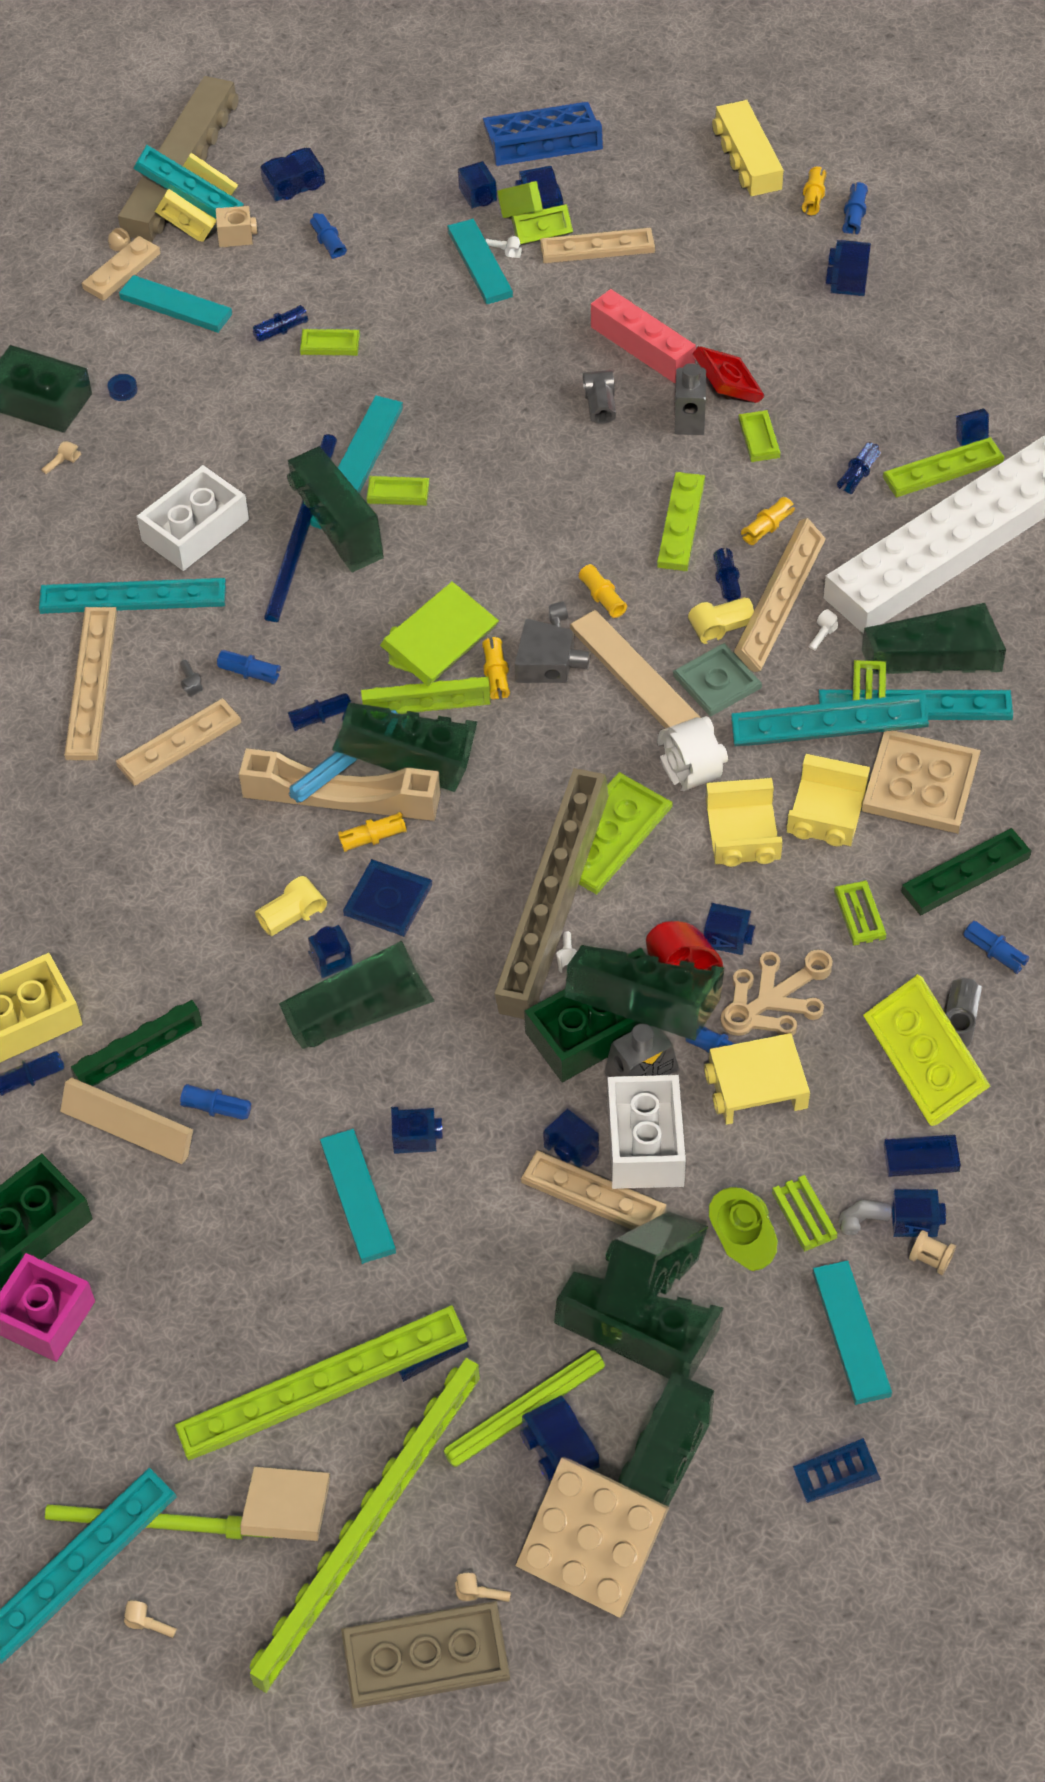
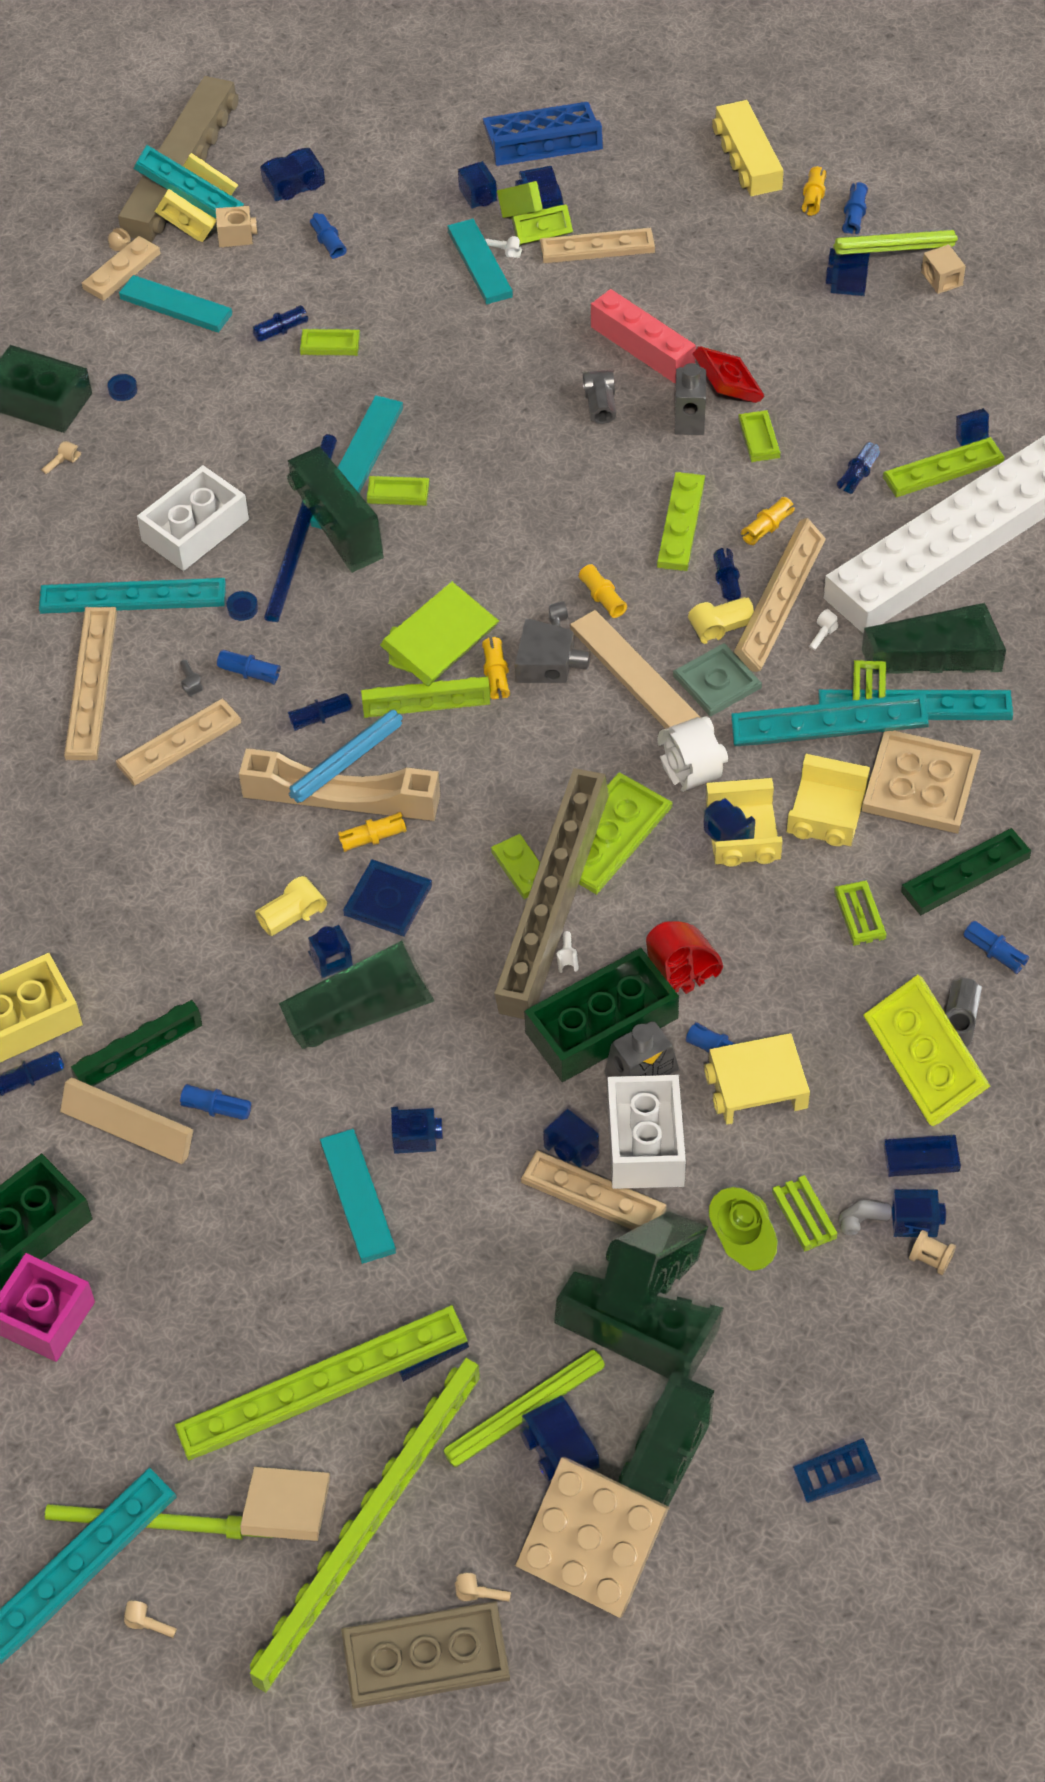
clear green wedge [332,703,478,792] -> none
clear green wedge [565,945,725,1041] -> none
clear blue brick [704,903,756,955] -> none
tan plant [721,950,832,1036] -> none
teal tile [812,1260,892,1405] -> none
none -> clear blue tile [226,591,258,621]
none -> lime plate [491,834,540,900]
none -> clear blue brick [704,798,756,842]
none -> lime axle [833,230,958,255]
none -> tan brick [921,245,966,294]

